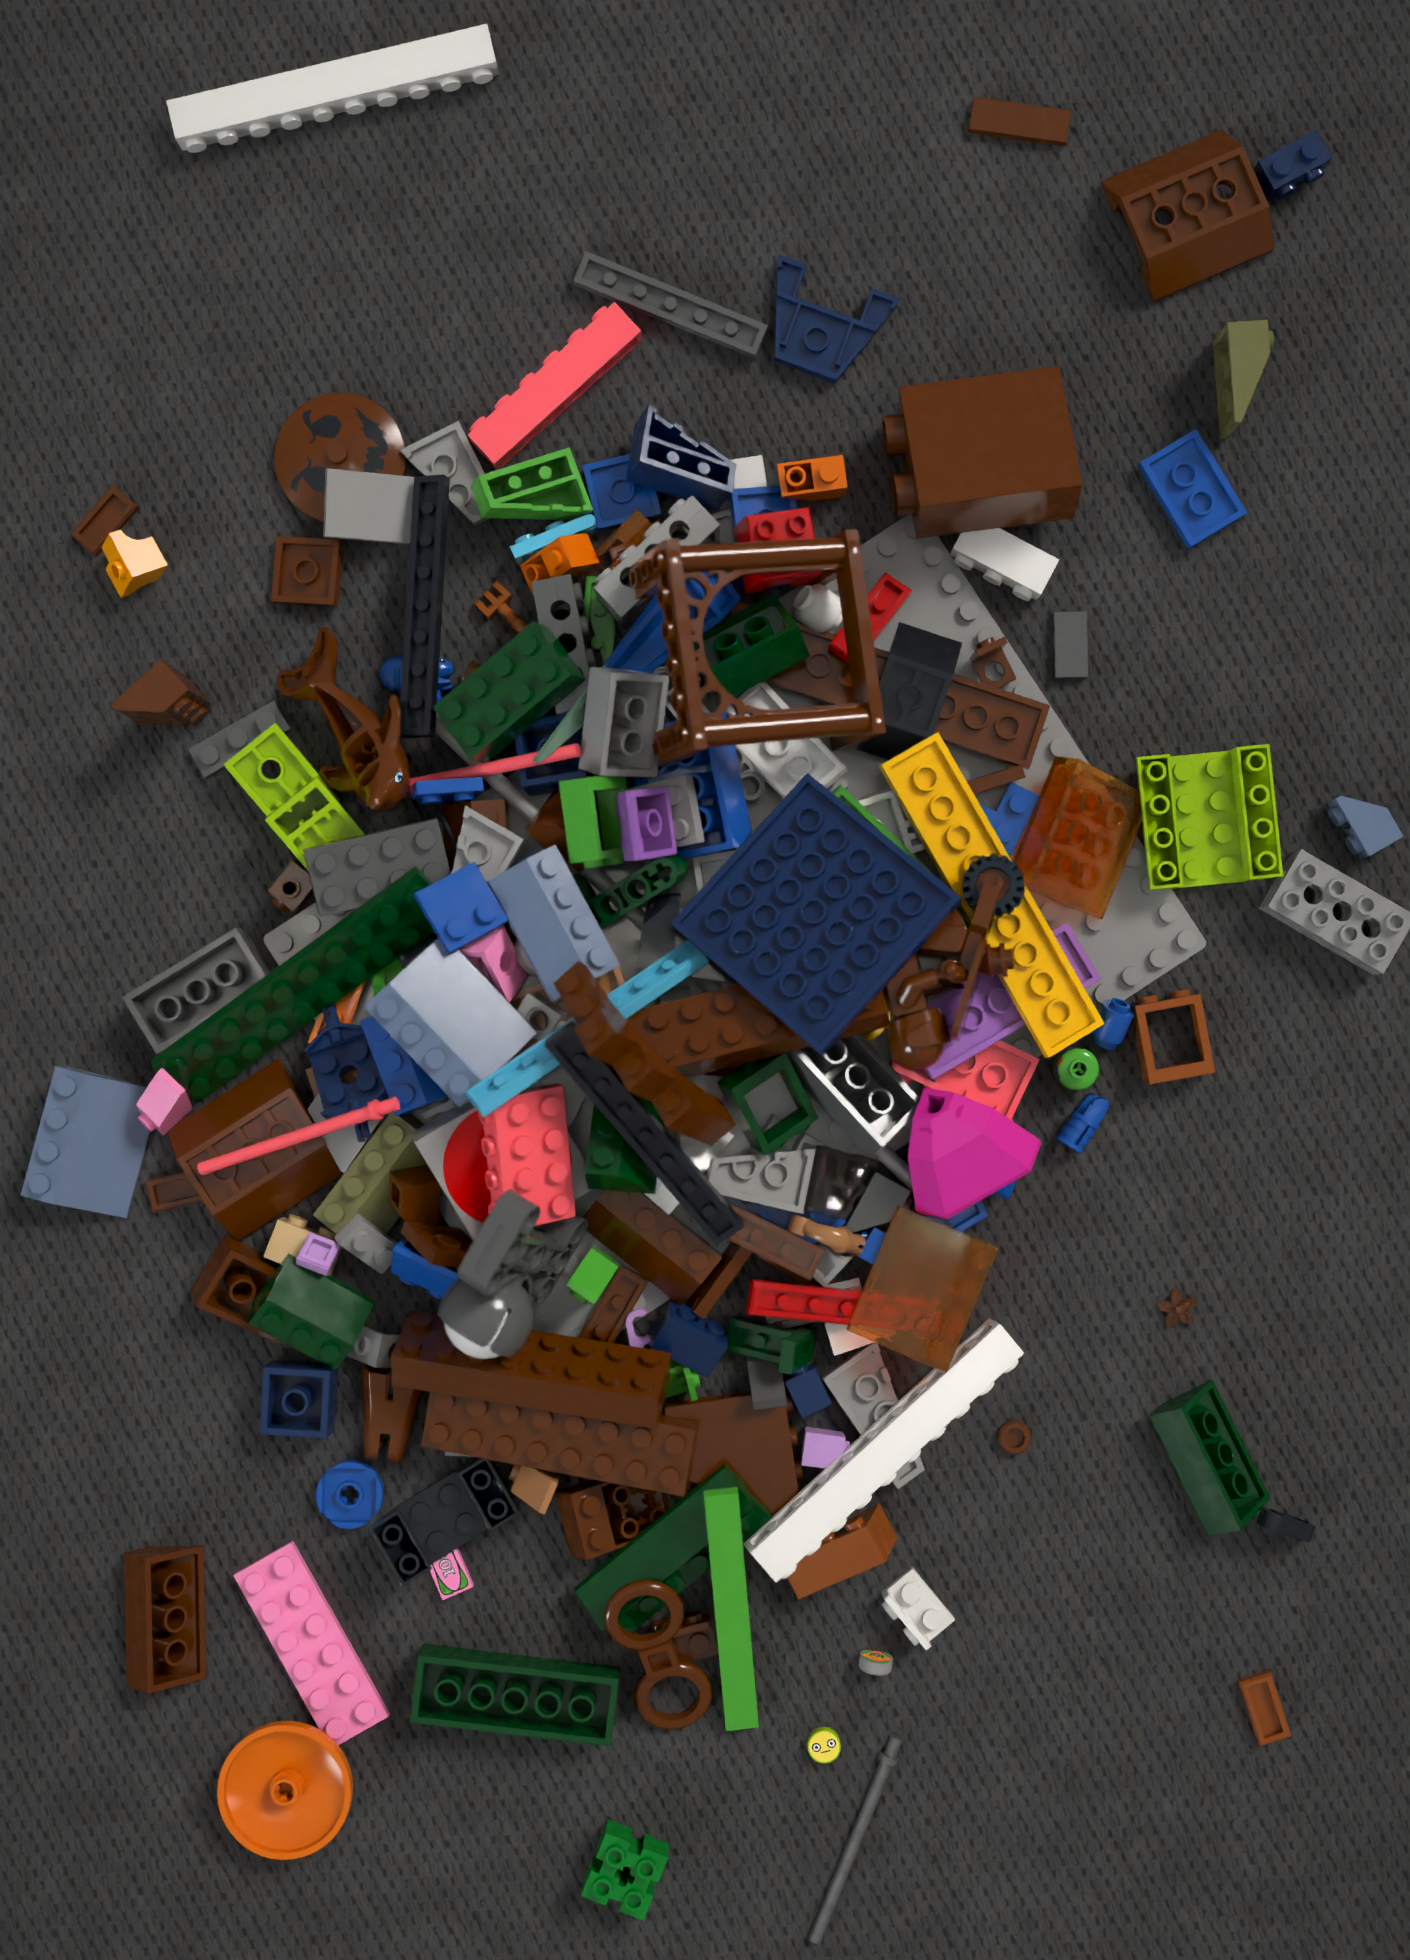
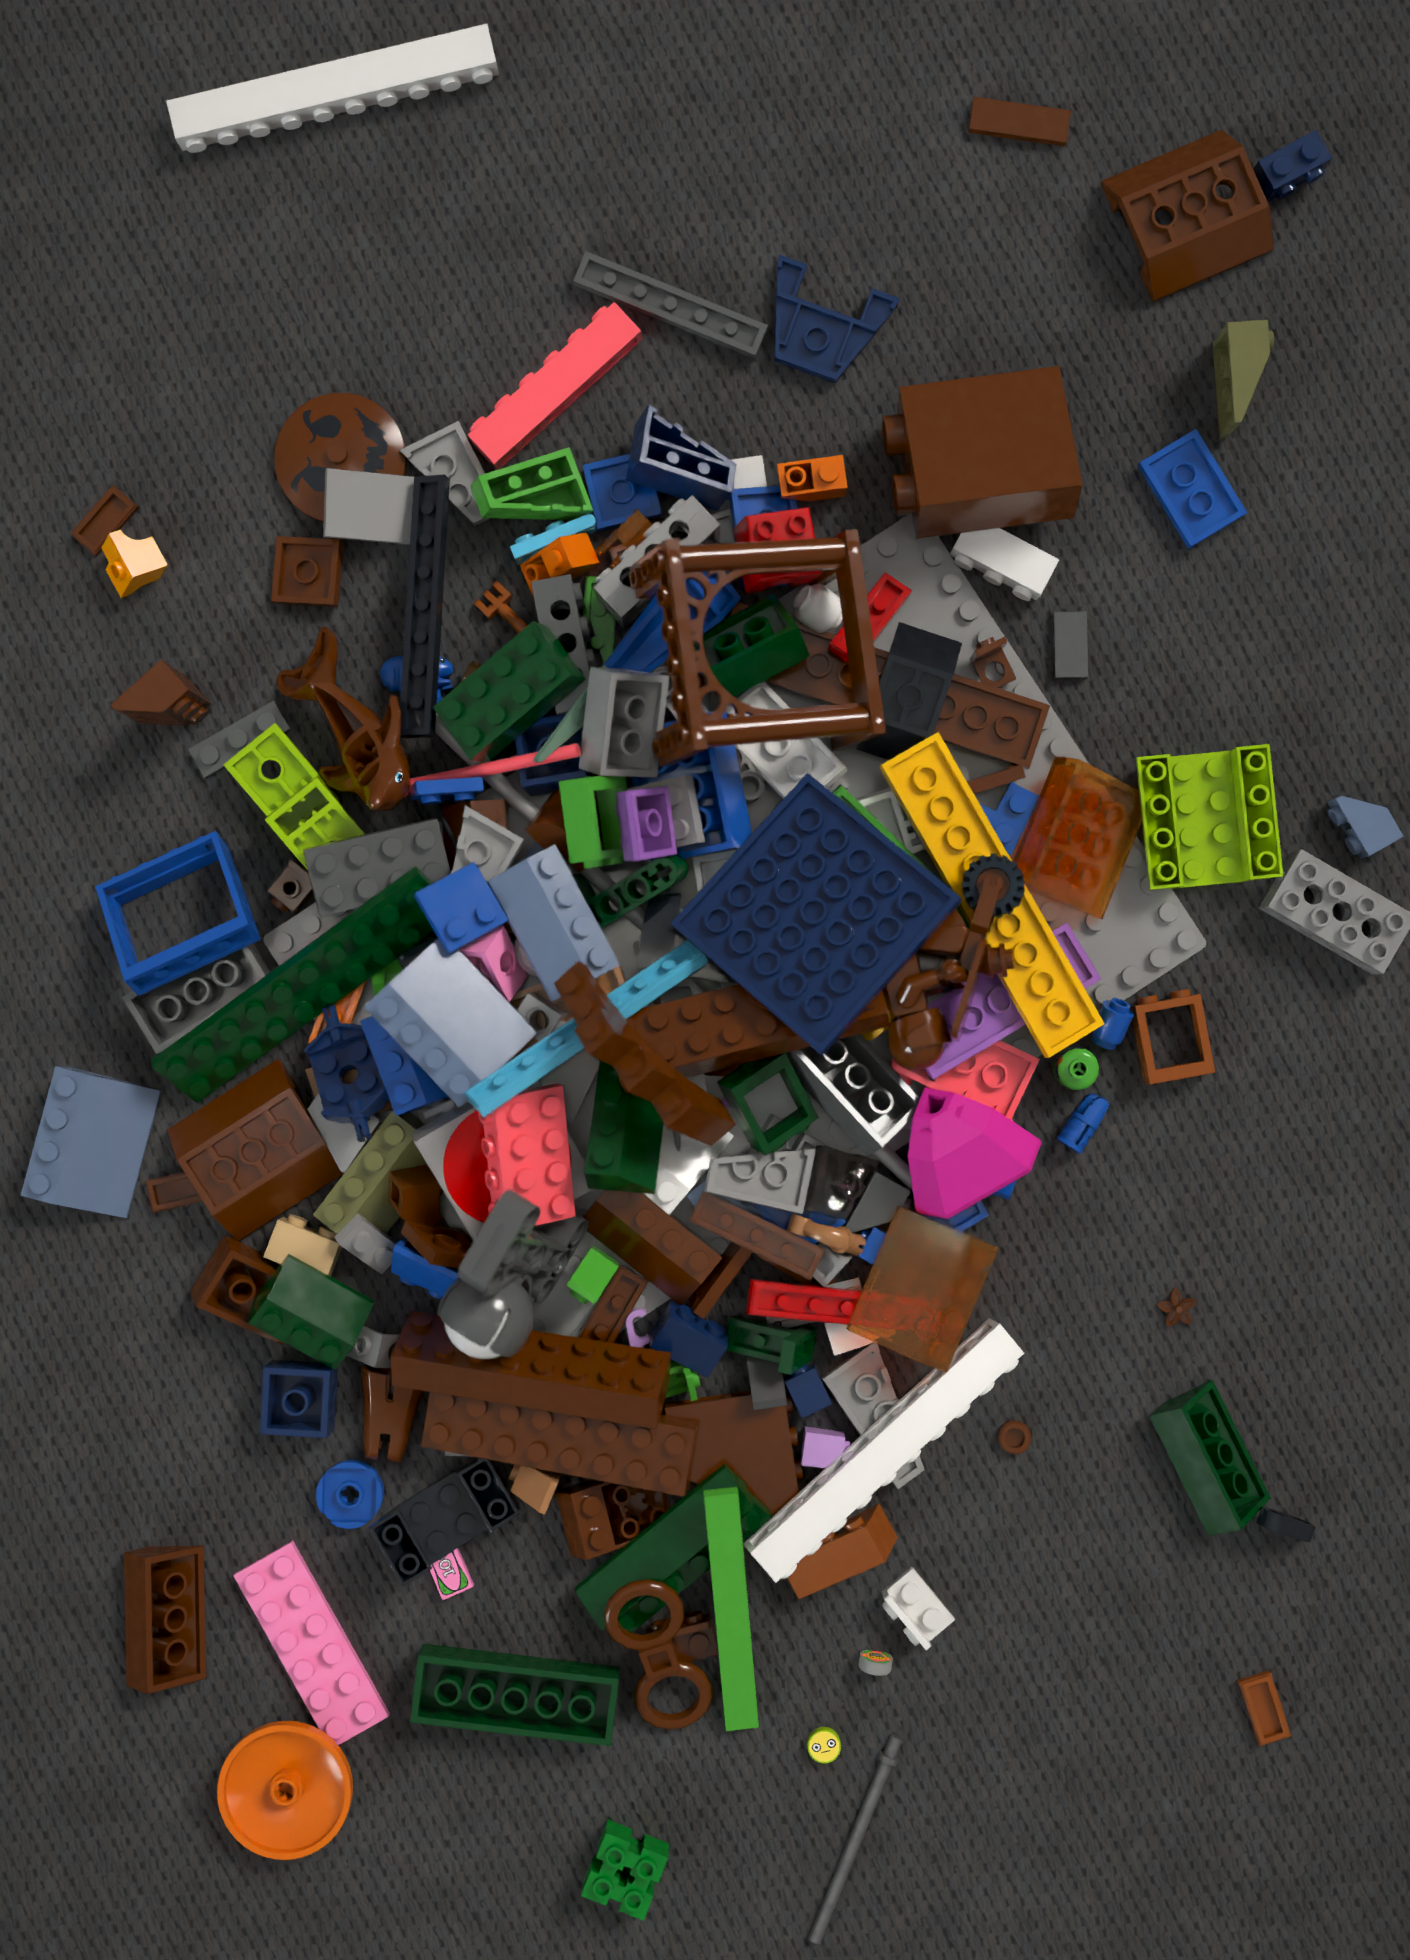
bright pink slope [136,1068,193,1136] -> none
coral bar [197,1097,400,1176] -> none
lavender tile [295,1232,340,1276] -> none
black plate [544,1020,744,1246] -> none
none -> blue window [95,831,261,996]

